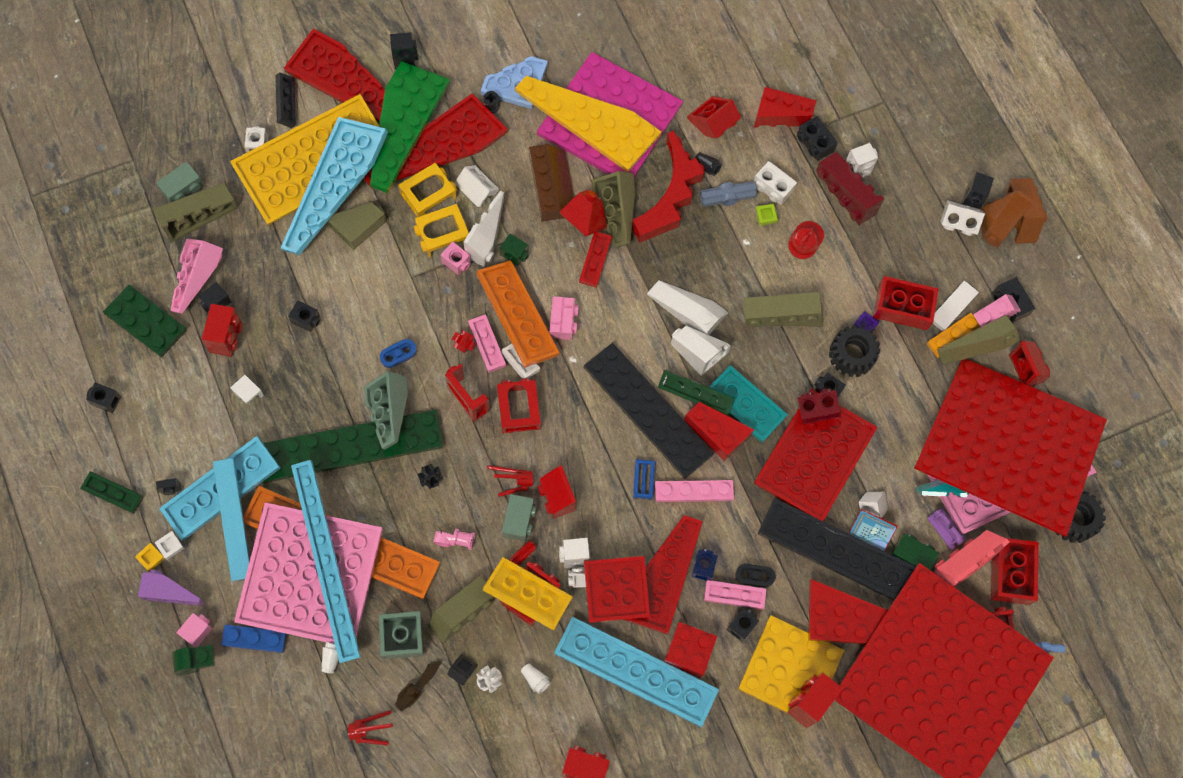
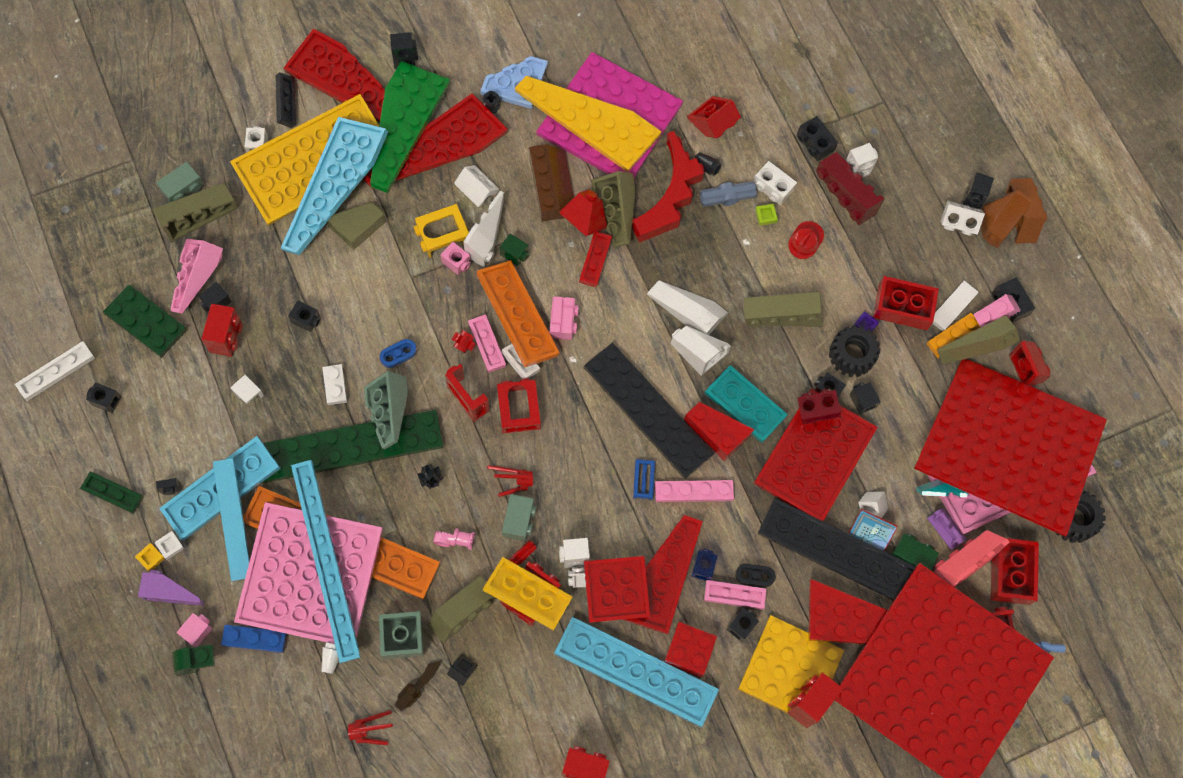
yellow panel [398,163,457,217] -> none
white gear [476,665,502,693] -> none
white cone [521,663,550,694] -> none
red slope [537,465,576,519] -> none
dark green plate [658,370,736,416] -> none
red wedge [753,87,817,128] -> none
none -> white plate [15,341,95,401]
none -> white plate [322,364,347,405]
none -> black brick [850,382,881,415]

